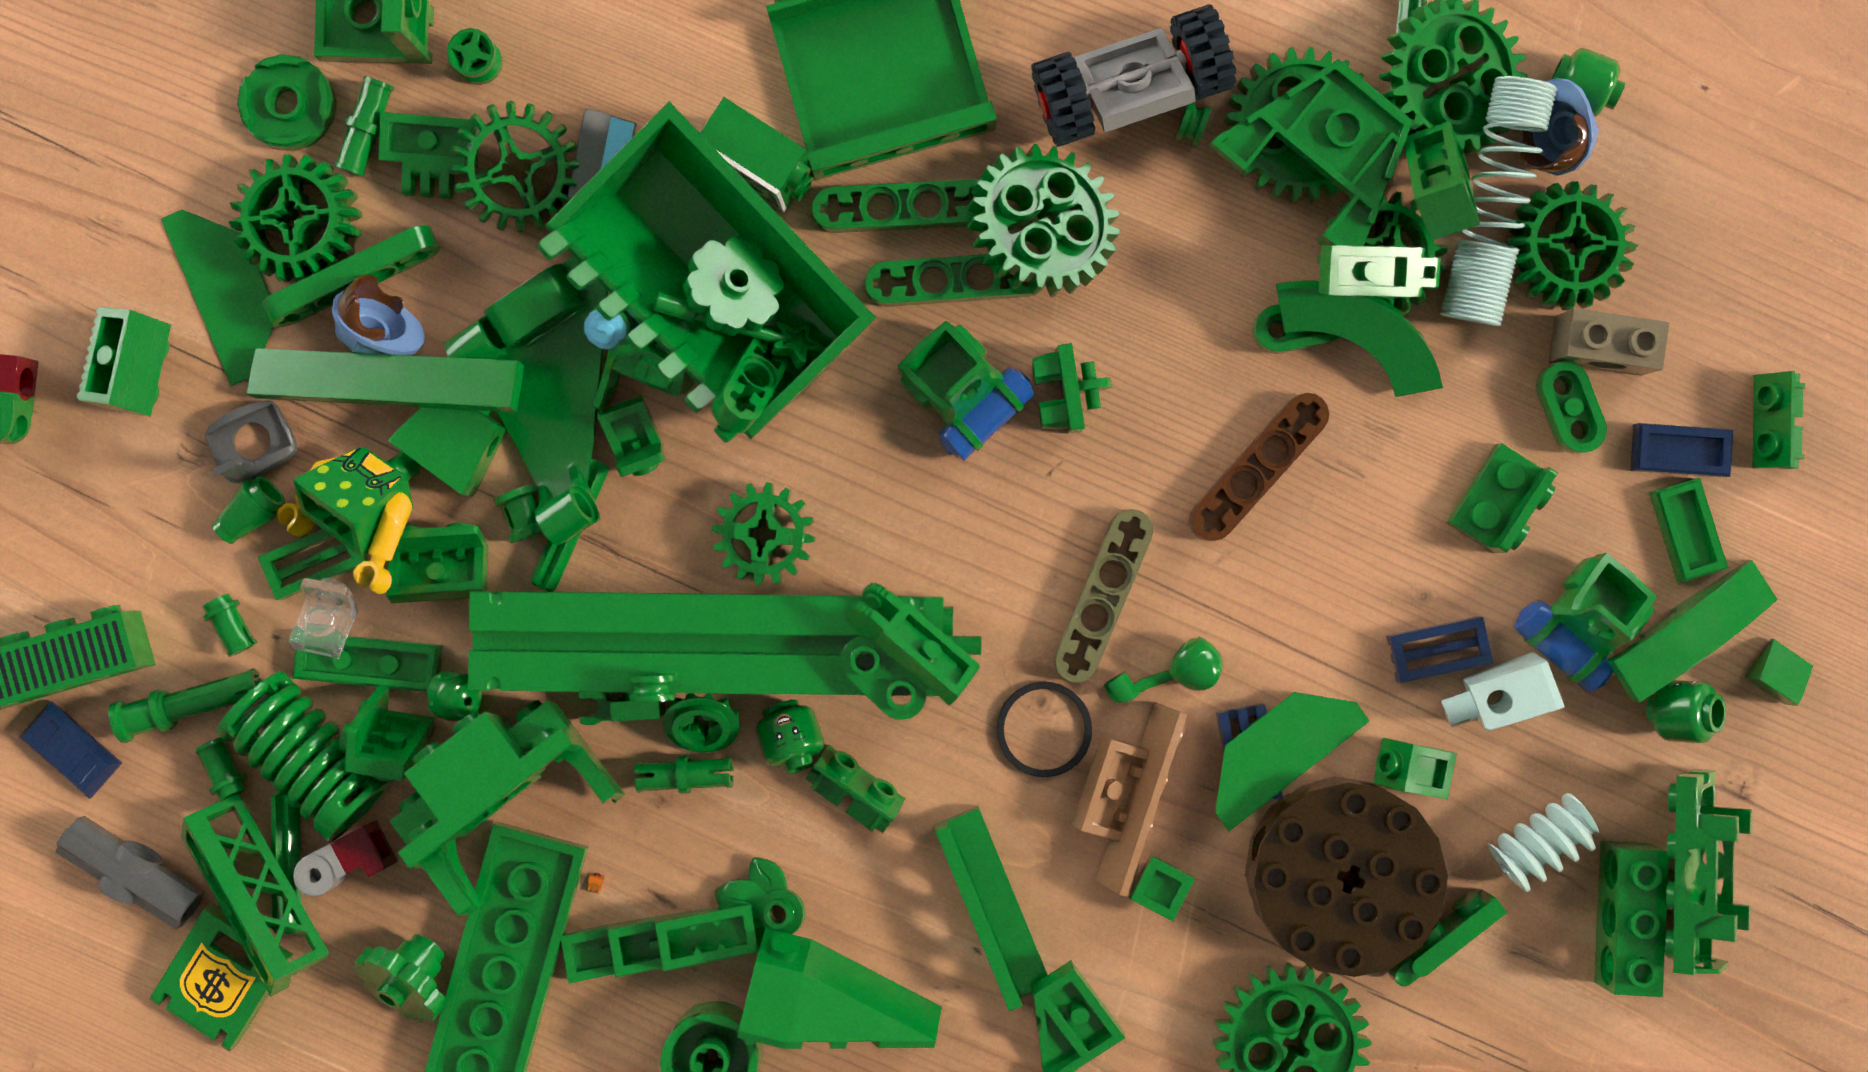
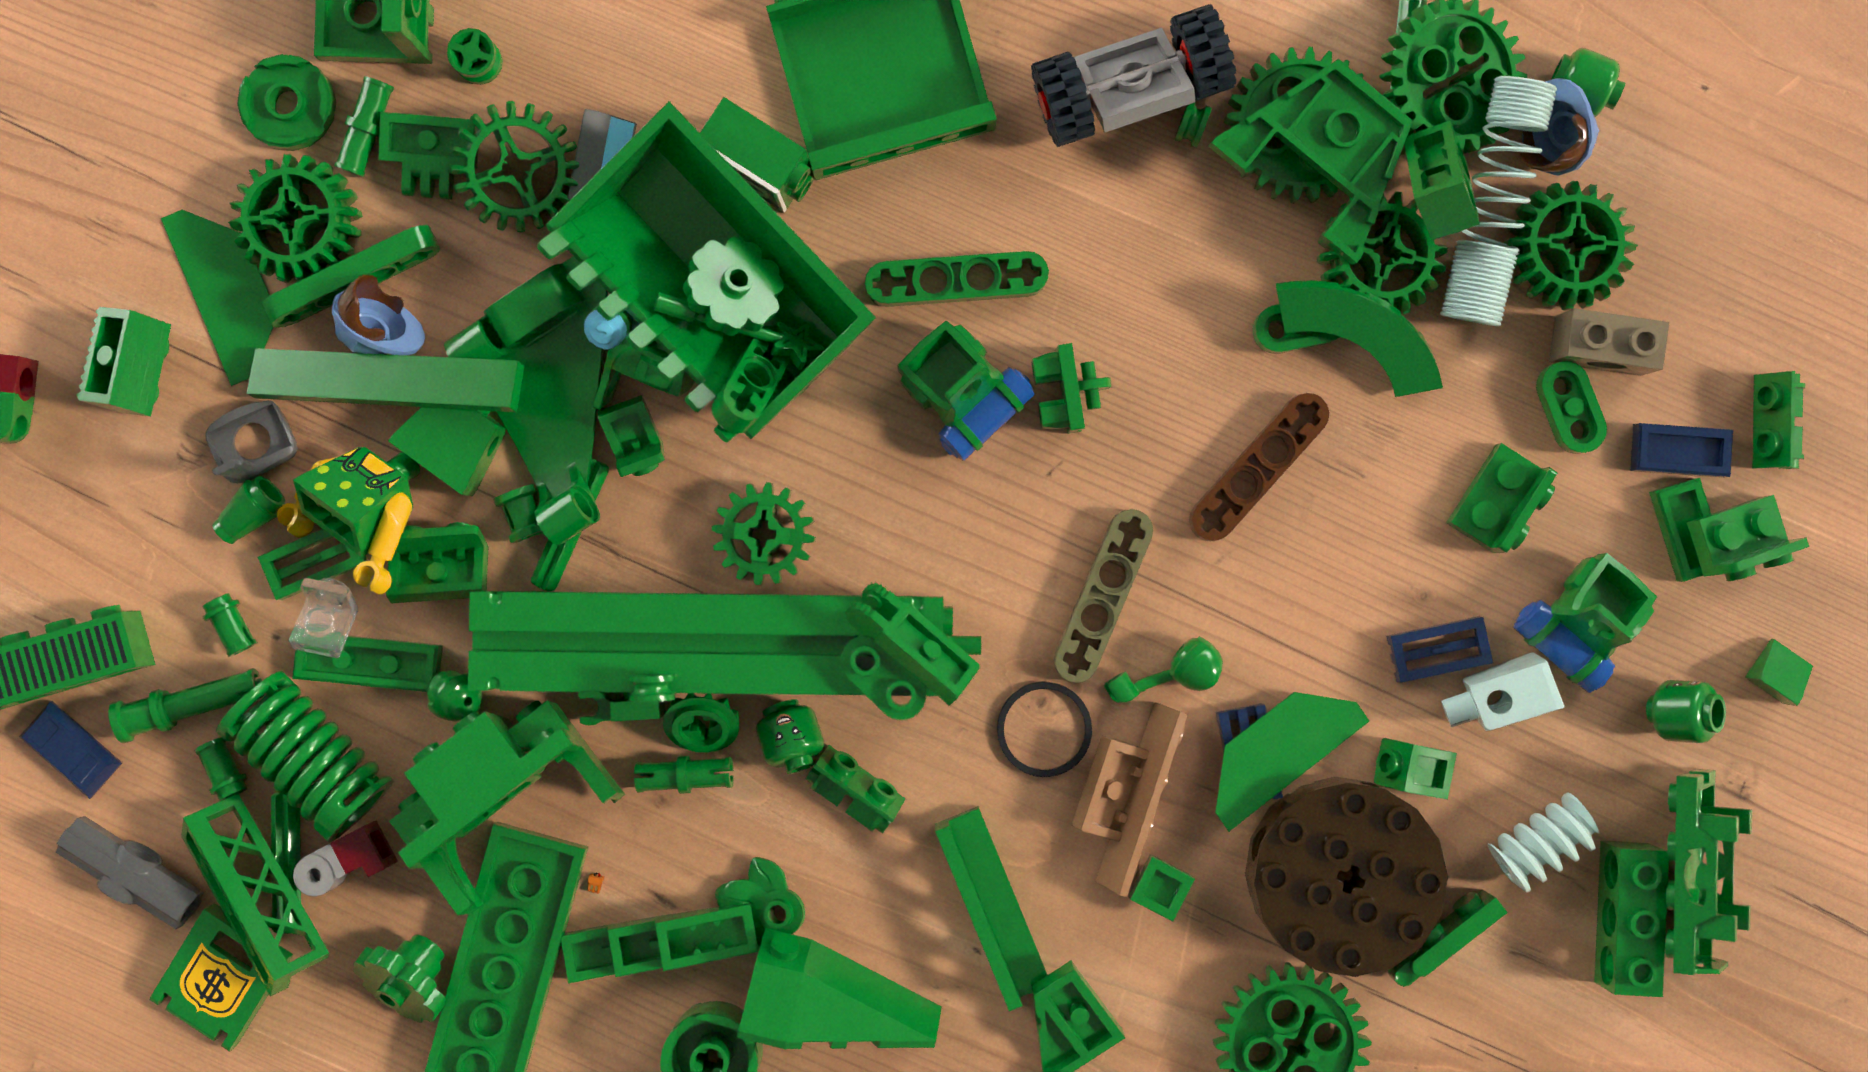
green bracket [339,685,434,782] -> none
green beam [812,179,978,233] -> none
green gear [967,144,1120,297] -> none
hinge [1318,245,1441,297] -> none
green slope [1607,560,1778,703] -> none
none -> green bracket [1687,495,1810,581]

